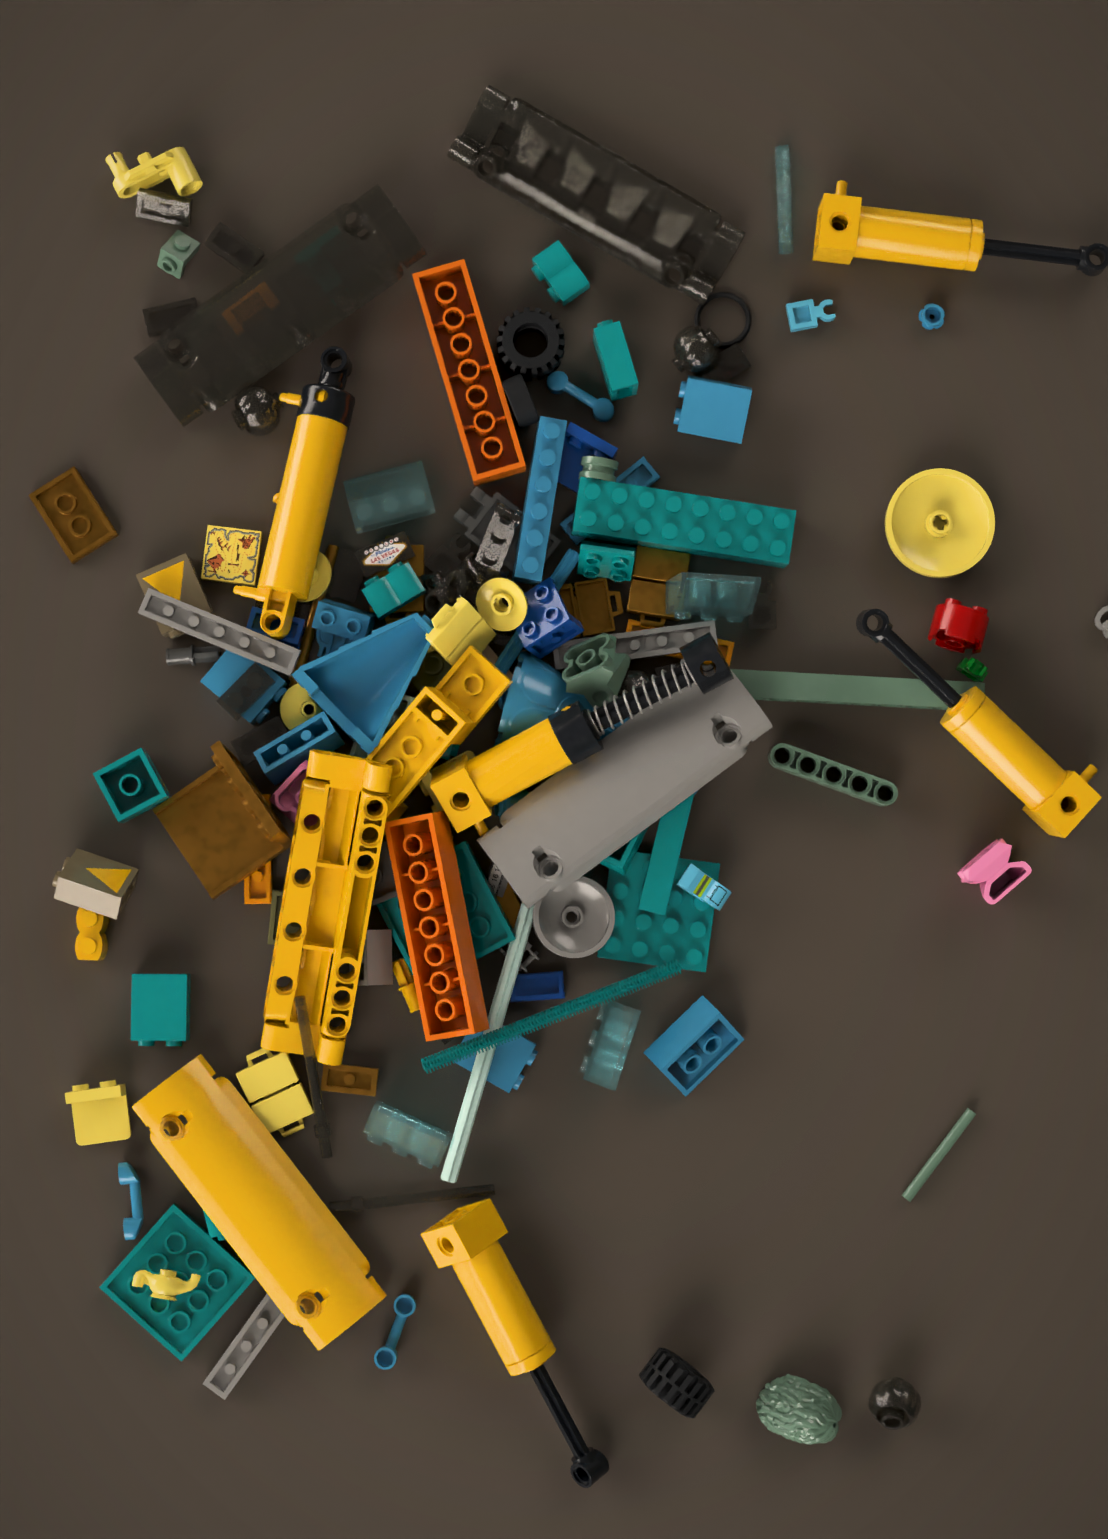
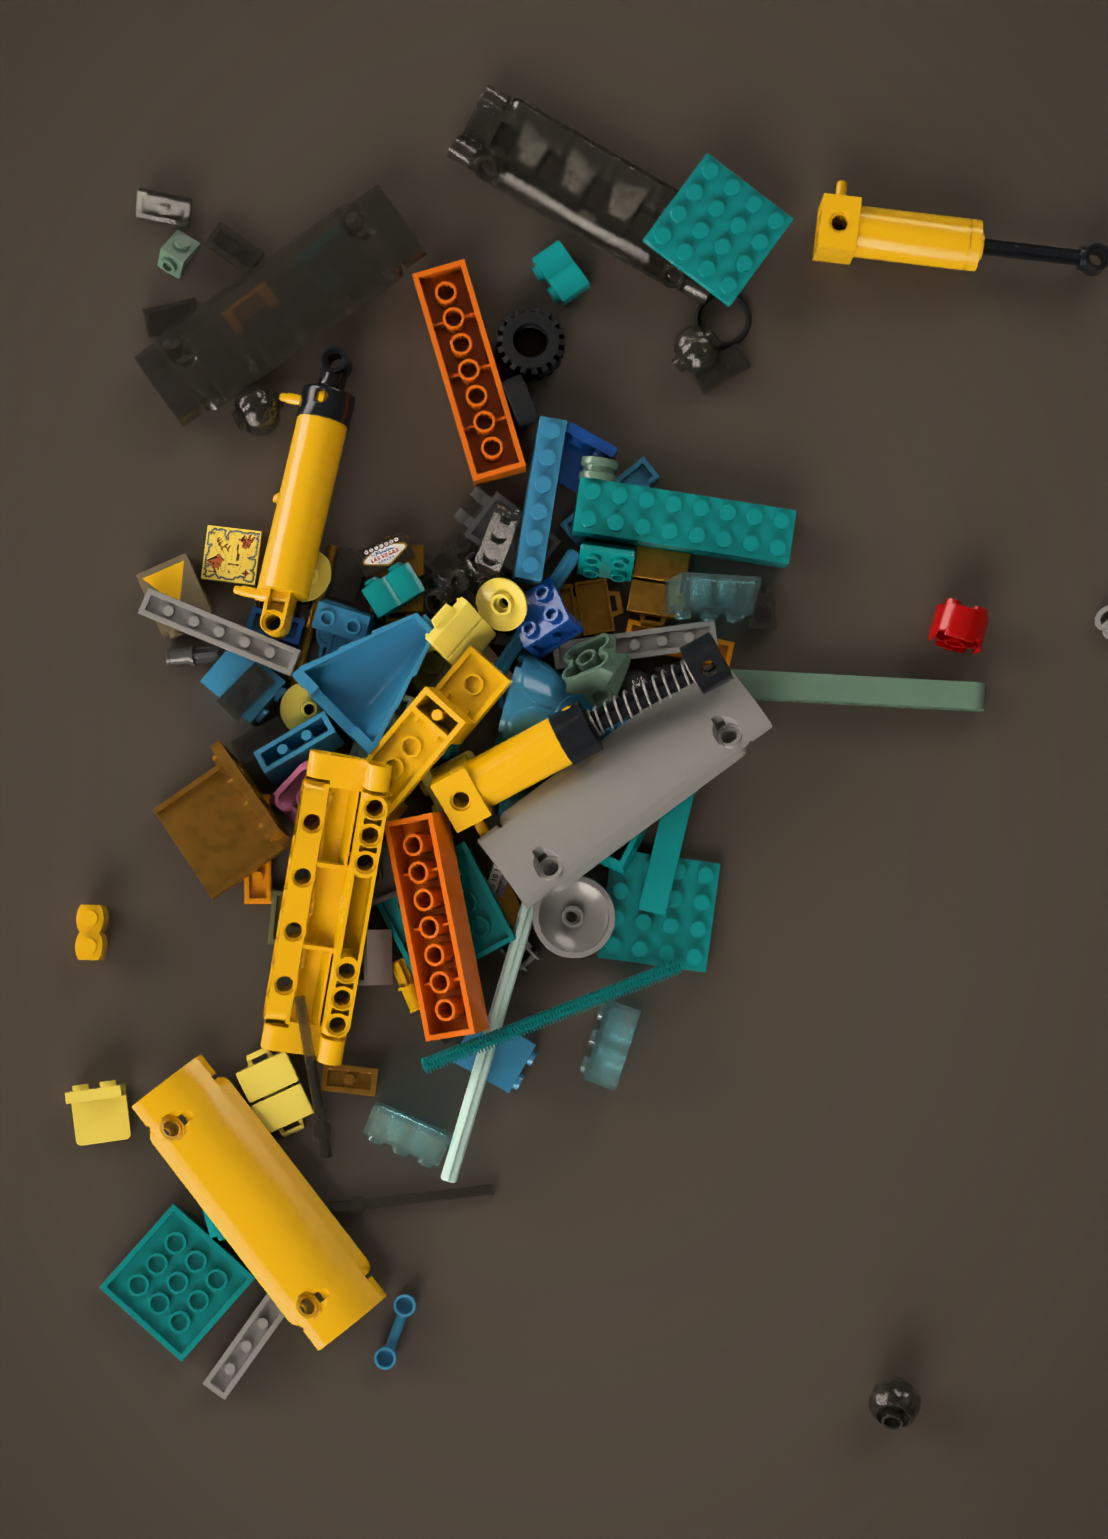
pearl gold tile [28,466,119,564] -> none
dark tan brick [52,848,139,920] -> none
teal brick [93,747,171,824] -> none
light yellow piece [105,147,203,199] -> none
dark azure bar [118,1162,144,1240] -> none
teal brick [131,974,191,1046] -> none
light yellow piece [132,1269,201,1301] -> none
clear light blue slope [343,460,436,534] -> none
yellow piece [421,1198,609,1488] -> none
blue tile [510,971,565,1002] -> none
dark azure bar [547,371,614,422] -> none
teal brick [593,319,639,402] -> none
black tyre [639,1347,715,1419] -> none
dark azure slope [643,995,745,1097] -> none
dark azure brick [673,375,752,444] -> none
medium azure leg [676,863,732,911] -> none
sand green hair [756,1374,842,1445] -> none
sand green beam [768,743,898,807] -> none
clear light blue axle [775,145,794,255] -> none
medium azure plate [785,299,836,332] -> none
yellow piece [856,609,1102,838] -> none
light yellow dish [885,468,995,578] -> none
sand green bar [901,1108,976,1202] -> none
dark azure plate [918,303,945,330] -> none
green plate [956,657,989,682] -> none
bright pink piece [957,838,1032,905] -> none
none -> teal plate [642,153,794,307]

